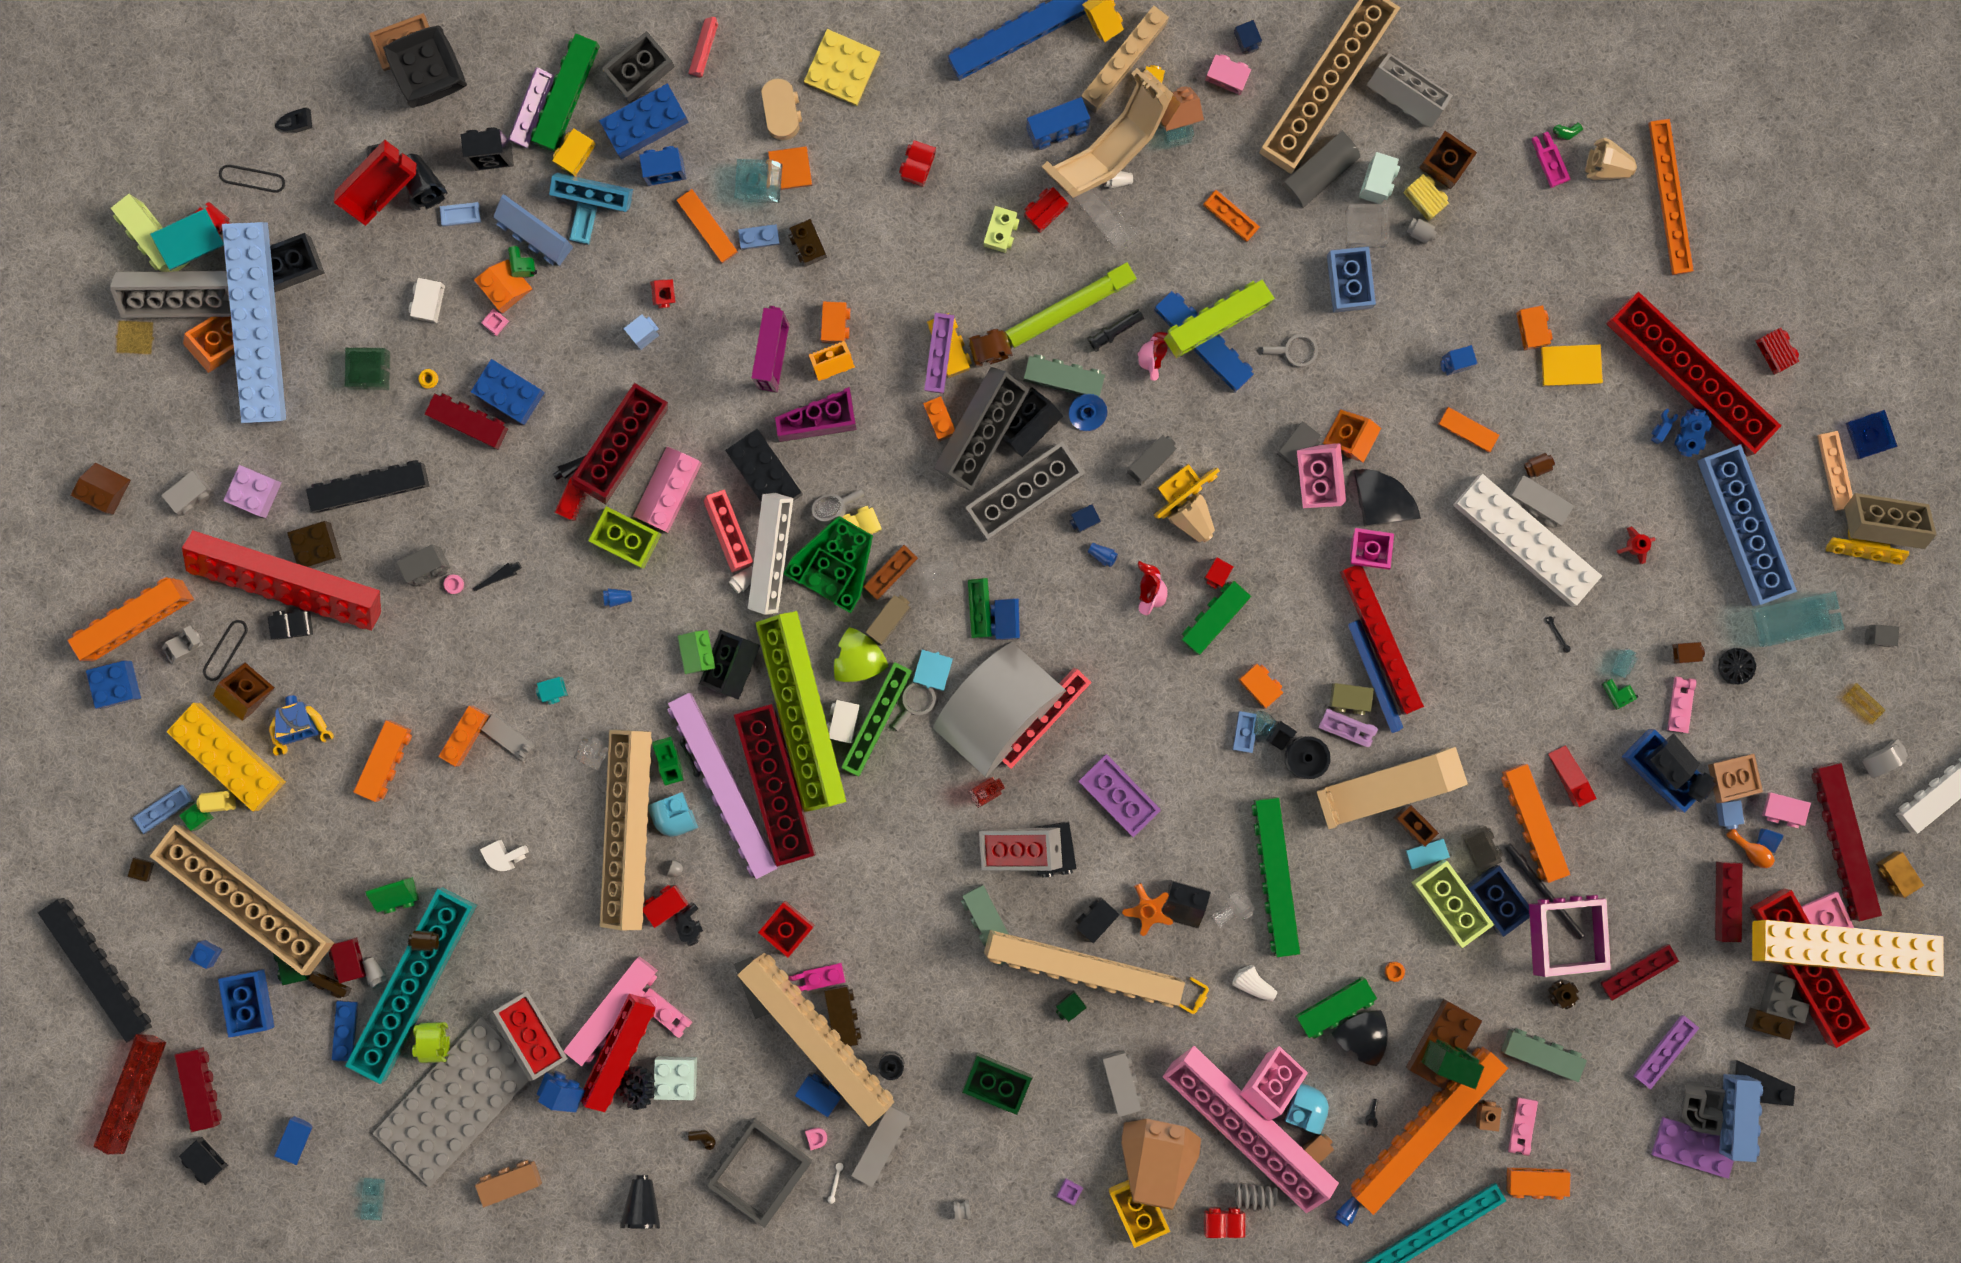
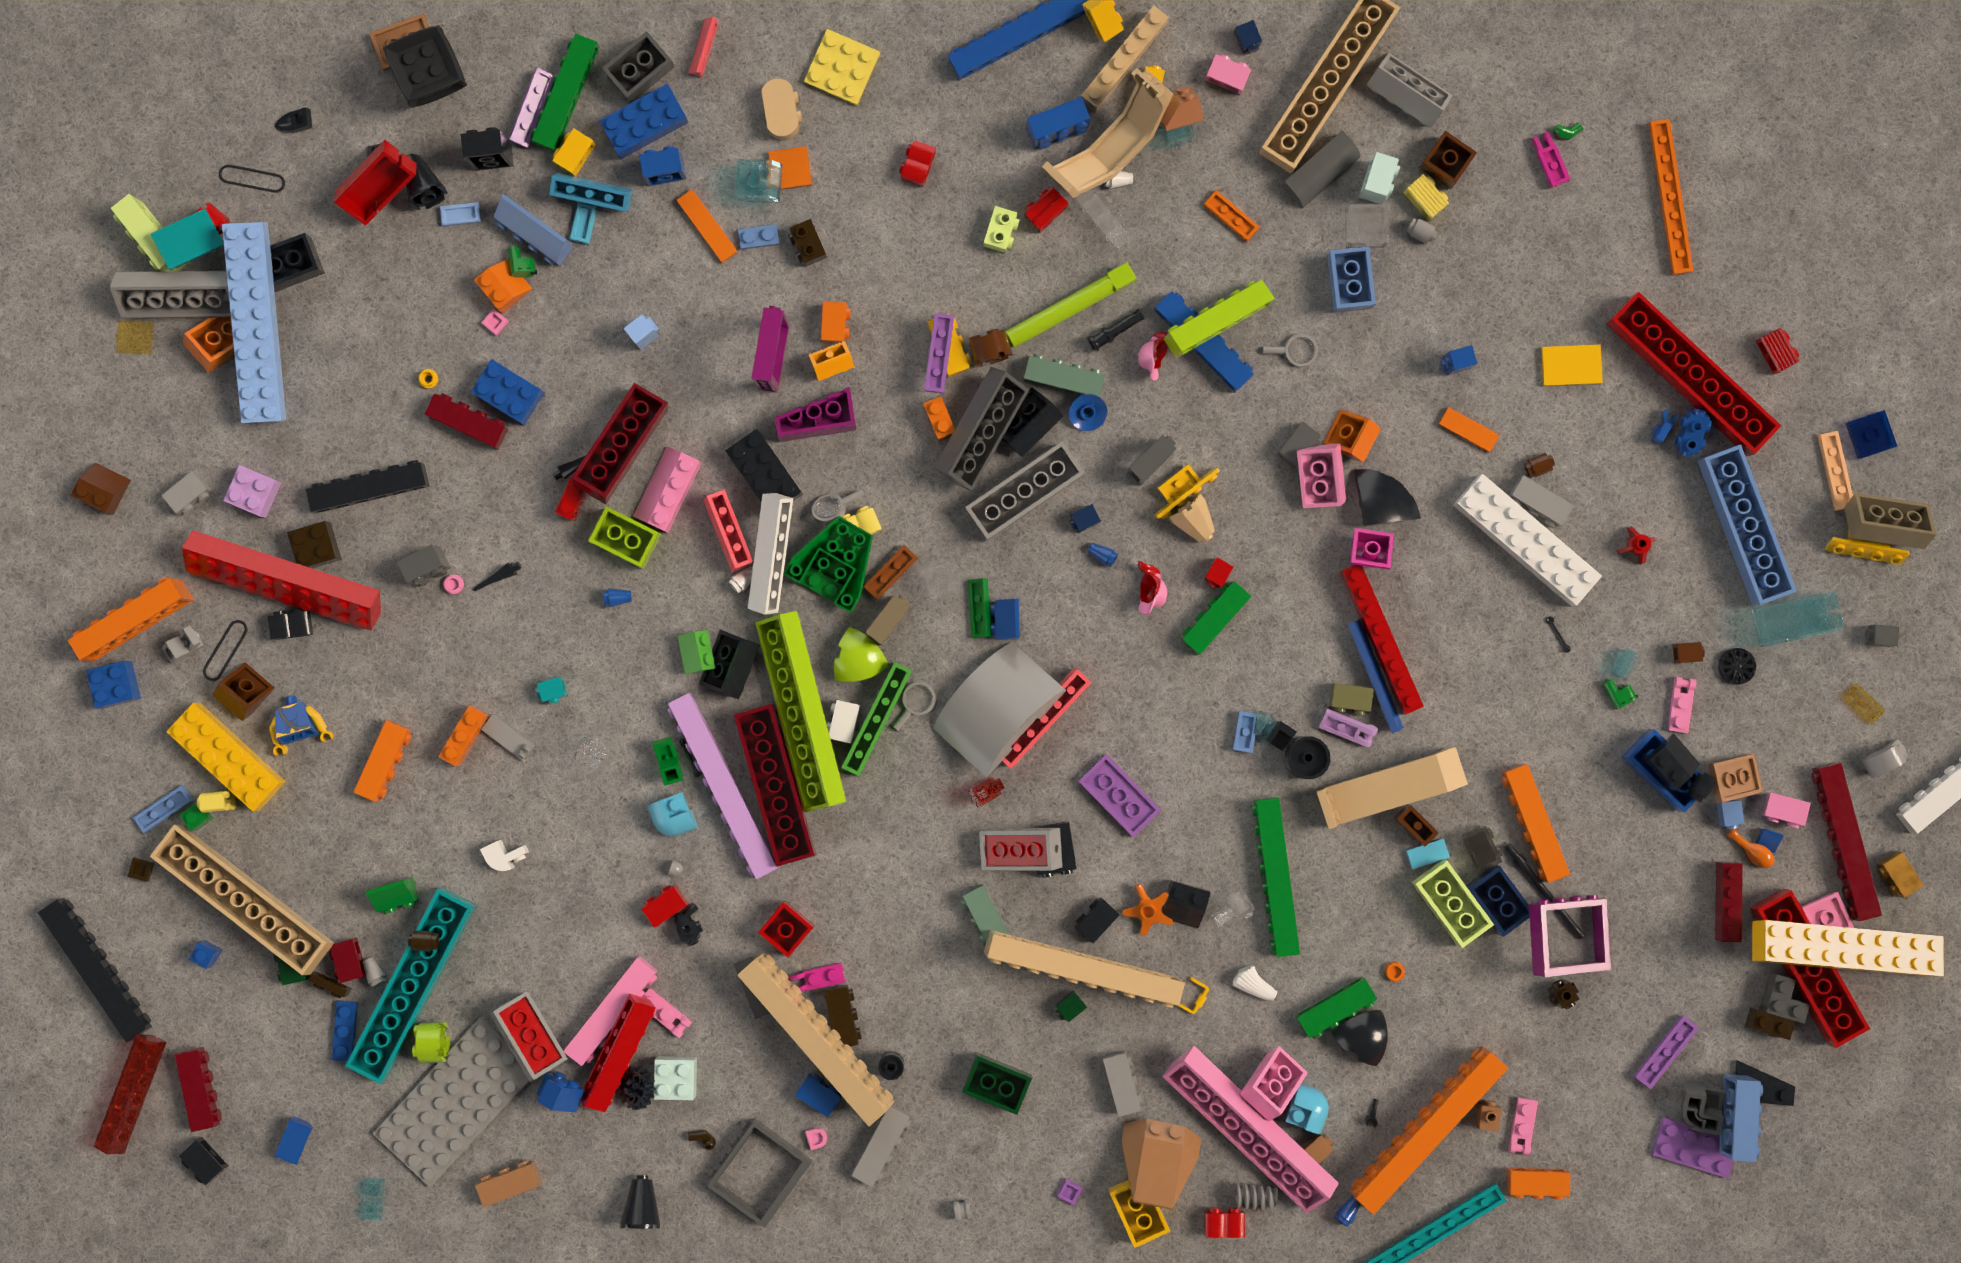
blue brick [218,969,275,1038] -> none
clear green piece [345,347,390,390] -> none
white brick [409,278,445,323] -> none
tan brick [600,730,652,931] -> none
red brick [650,279,675,308] -> none
white hinge [828,1163,843,1204] -> none
medium azure piece [913,650,953,691] -> none
orange brick [1238,664,1283,709] -> none
reddish brown brick [1406,999,1482,1090] -> none
dark green brick [1421,1039,1484,1090] -> none
sand green brick [1501,1028,1587,1082] -> none
orange brick [1516,305,1552,351] -> none
red slope [1548,745,1597,807] -> none
tan cone [1585,138,1637,180] -> none
dark red plate [1600,944,1680,1001] -> none

